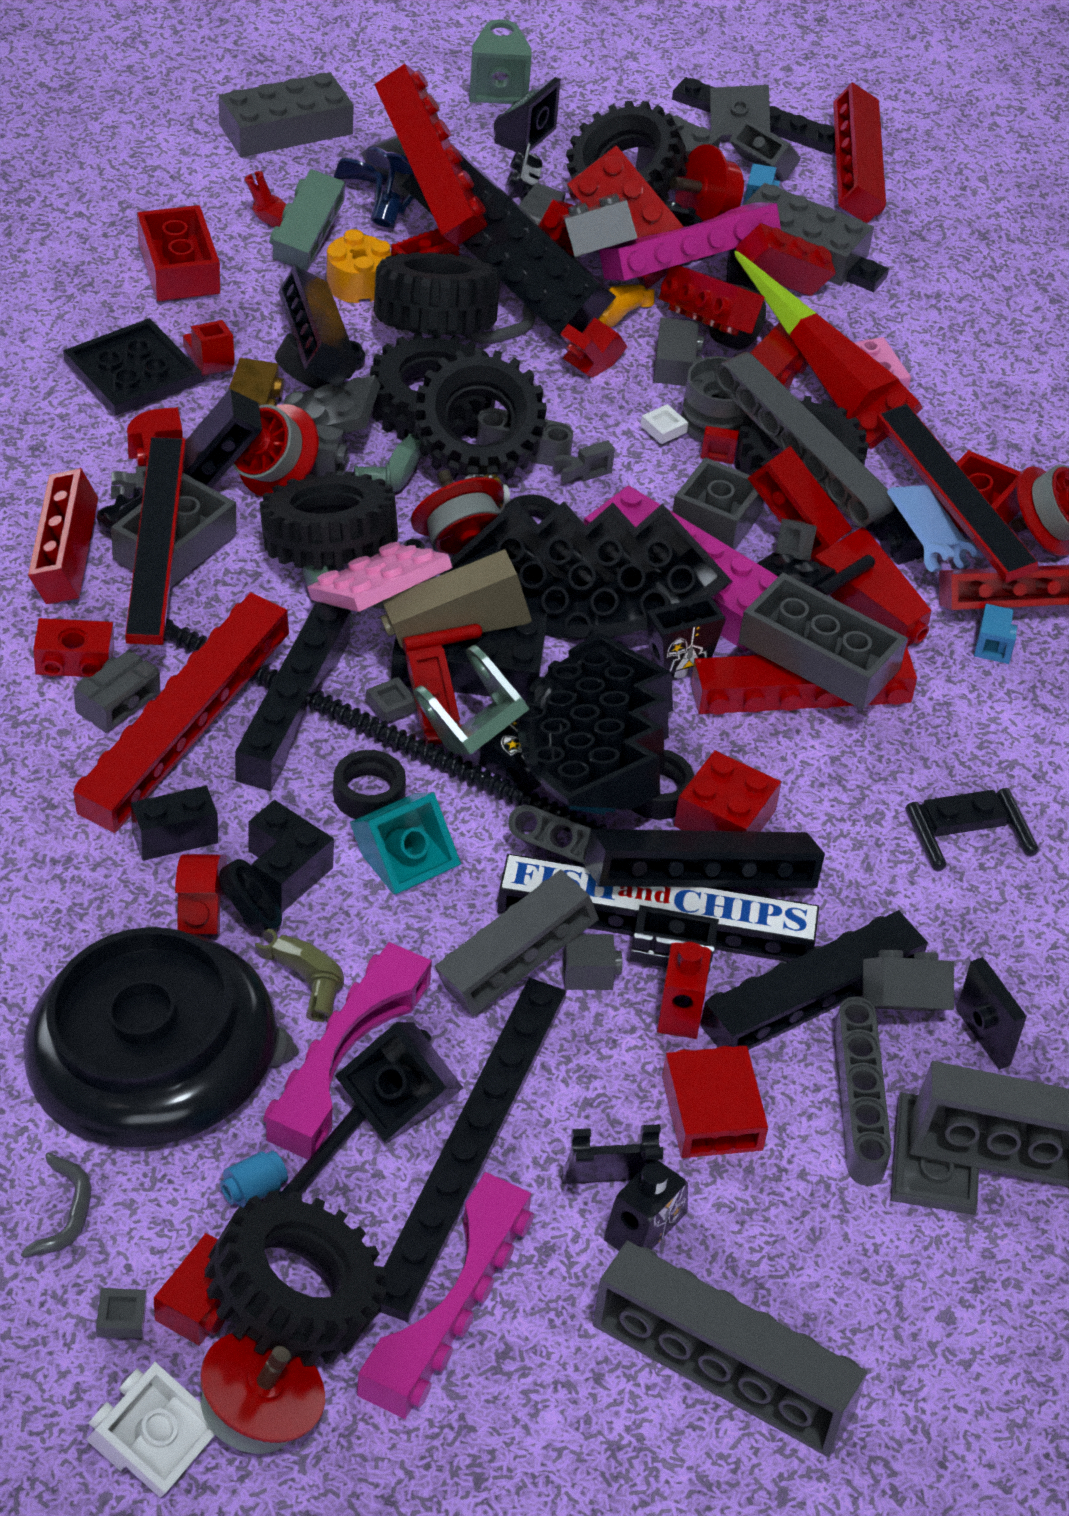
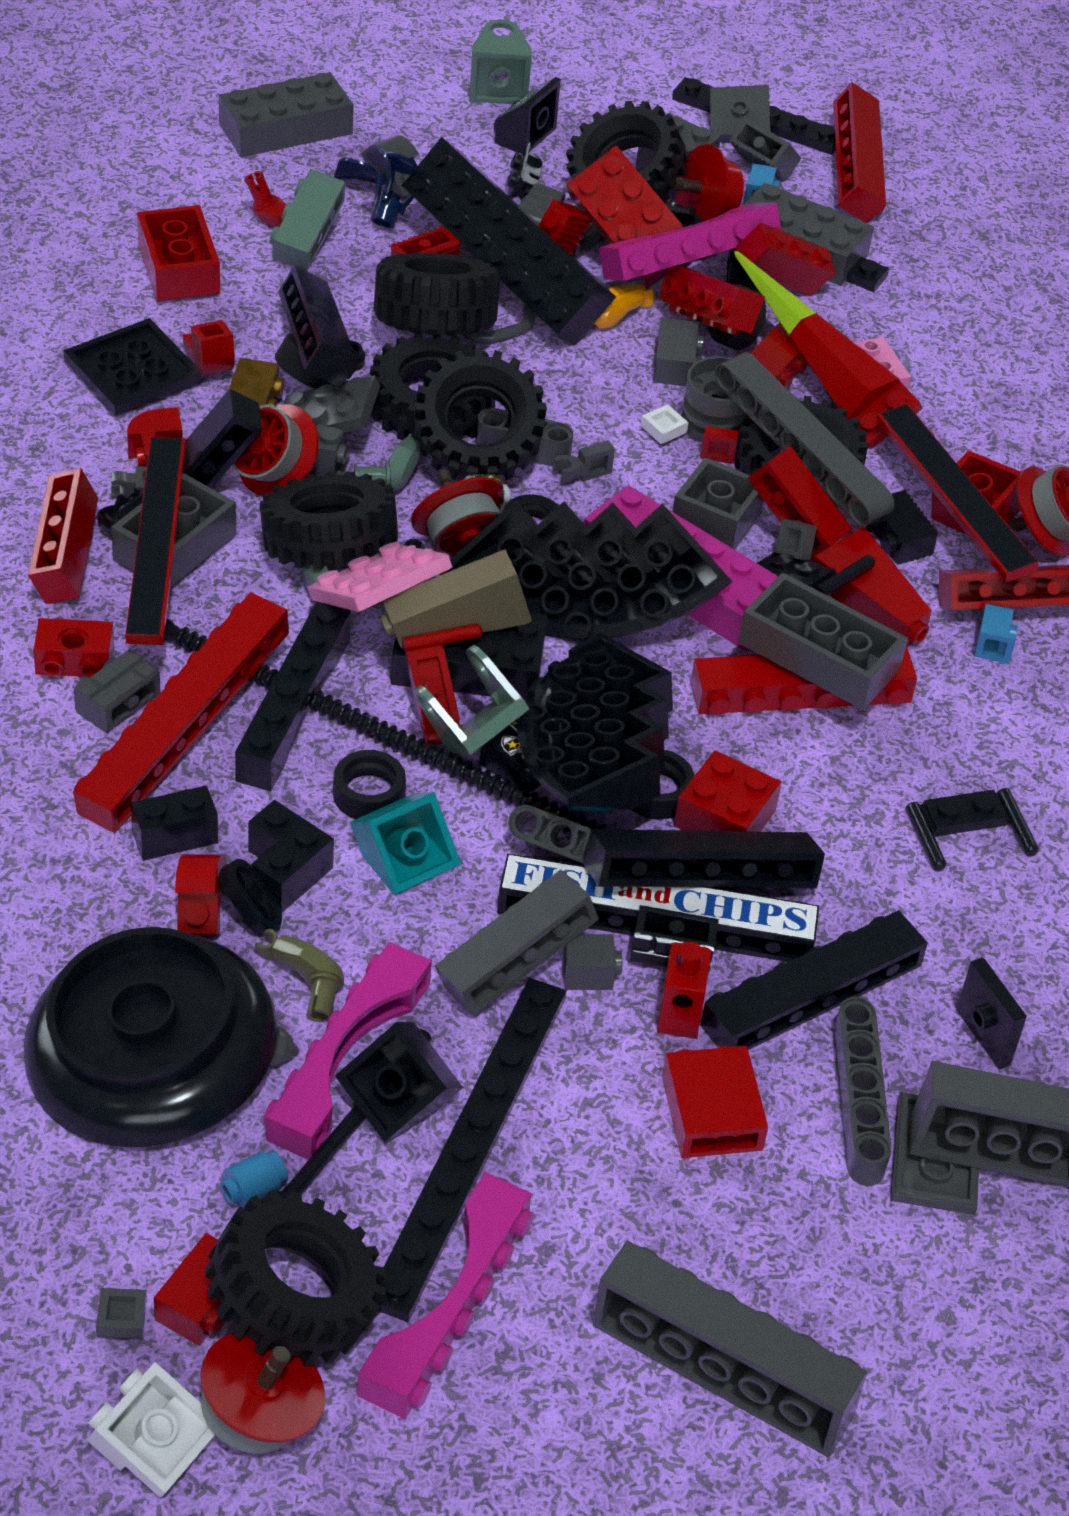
dark grey animal [21,1152,92,1258] -> none
light orange brick [326,229,391,303] -> none
dark grey plate [366,677,417,722] -> none
red brick [374,63,488,246] -> none
red brick [560,317,628,377] -> none
black flag [561,1124,664,1184] -> none
brick [563,193,637,257] -> none
black torso [603,1160,688,1251] -> none
black torso [646,594,726,678] -> none
dark grey brick [863,950,954,1011] -> none
light blue flag [887,485,983,572] -> none

